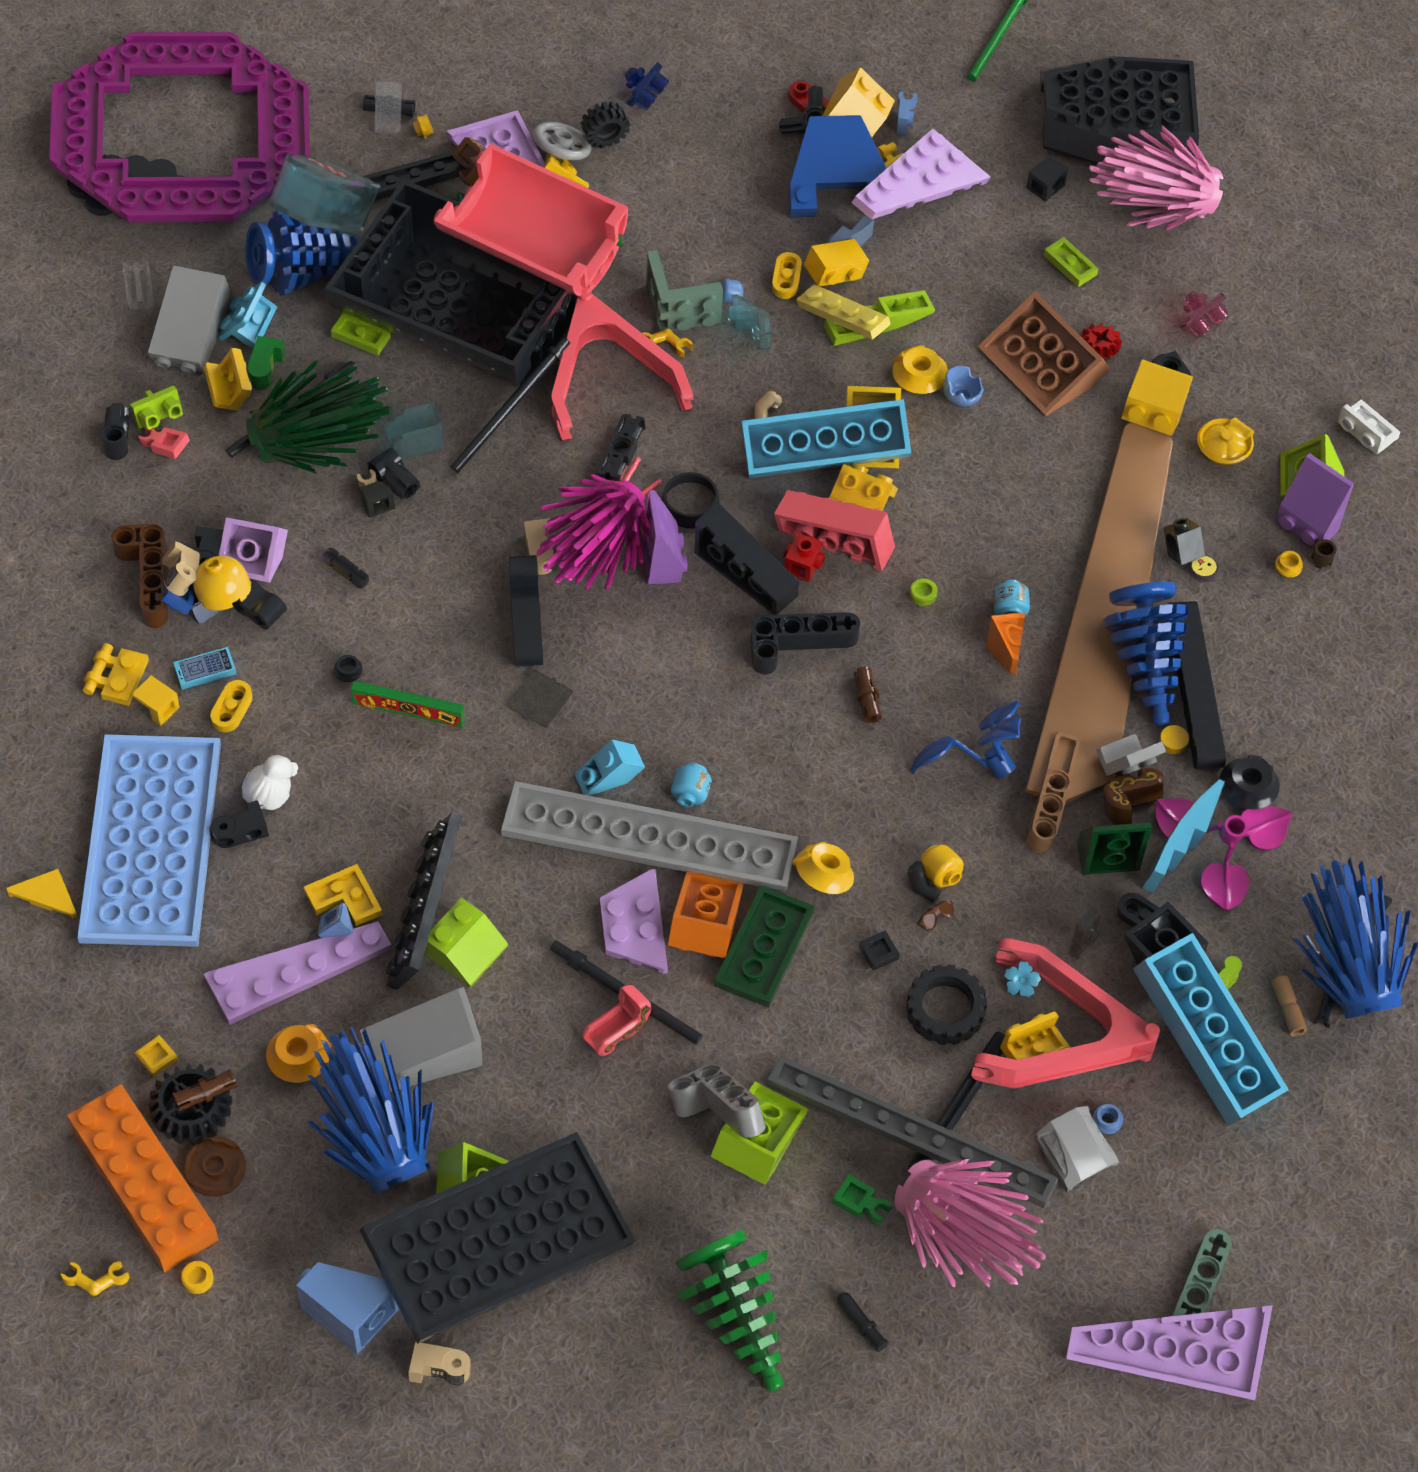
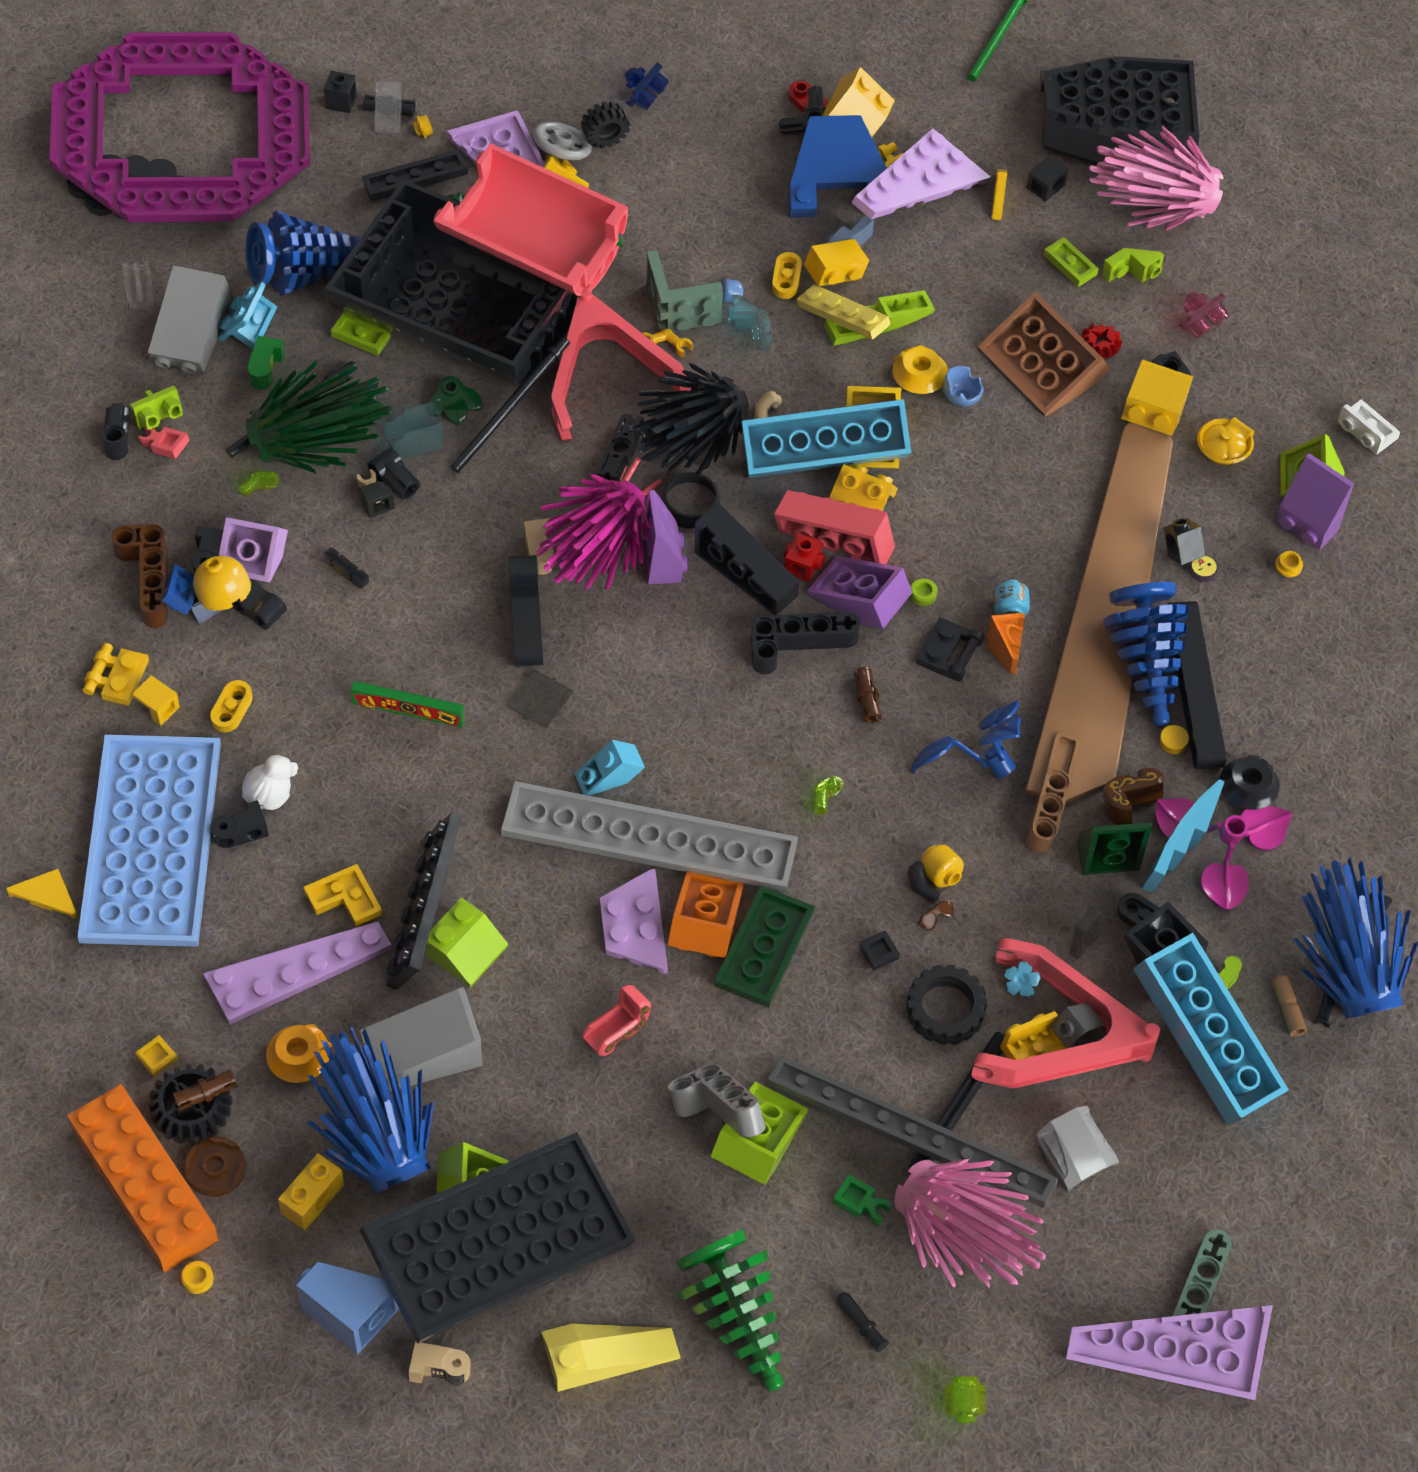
yellow arm [61,1261,130,1296] -> none
tan leg [162,541,200,596] -> none
tile [173,647,236,690] -> none
yellow bracket [204,348,252,411] -> none
clear light blue brick [268,154,380,233] -> none
medium blue slope [318,902,353,938] -> none
black plate [334,655,363,682] -> none
reddish brown animal [453,137,486,187] -> none
black bar [550,940,703,1045] -> none
medium azure head [671,763,712,807] -> none
yellow piece [792,842,854,894] -> none
medium blue plate [896,91,917,136] -> none
medium blue plate [1092,1104,1123,1134] -> none
light grey bracket [1097,734,1166,776] -> none
dark brown hose [1311,539,1337,569] -> none
none -> clear neon green arm [238,471,279,497]
none -> yellow brick [278,1153,344,1231]
none -> black brick [324,71,357,114]
none -> dark green plate [428,376,482,426]
none -> light yellow wedge [541,1324,680,1392]
none -> black plant [628,363,749,478]
none -> medium lavender slope [807,556,912,629]
none -> clear neon green arm [813,776,844,814]
none -> black plate [916,617,985,682]
none -> clear neon green head [945,1376,987,1424]
none -> yellow tile [991,169,1007,220]
none -> dark grey brick [1050,1003,1105,1048]
none -> lime slope [1102,248,1164,283]

